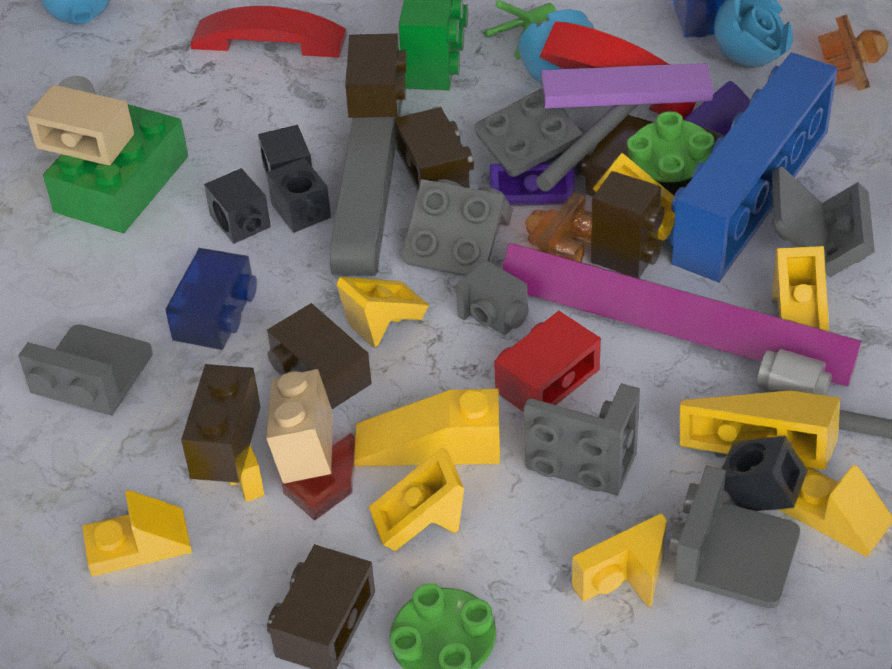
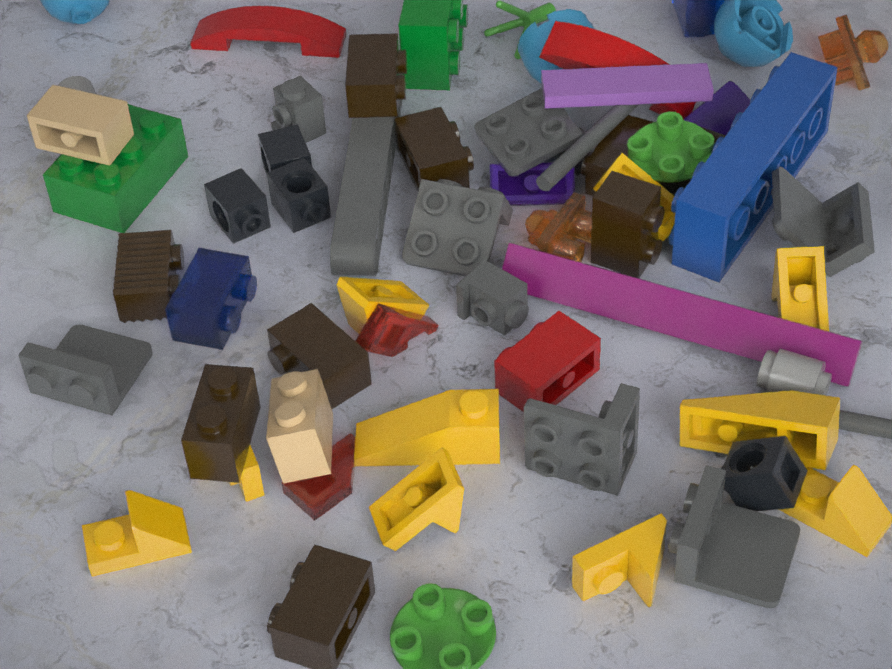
none -> dark brown brick [113,230,184,323]
none -> dark grey brick [271,75,326,143]
none -> clear red tile [355,303,439,357]

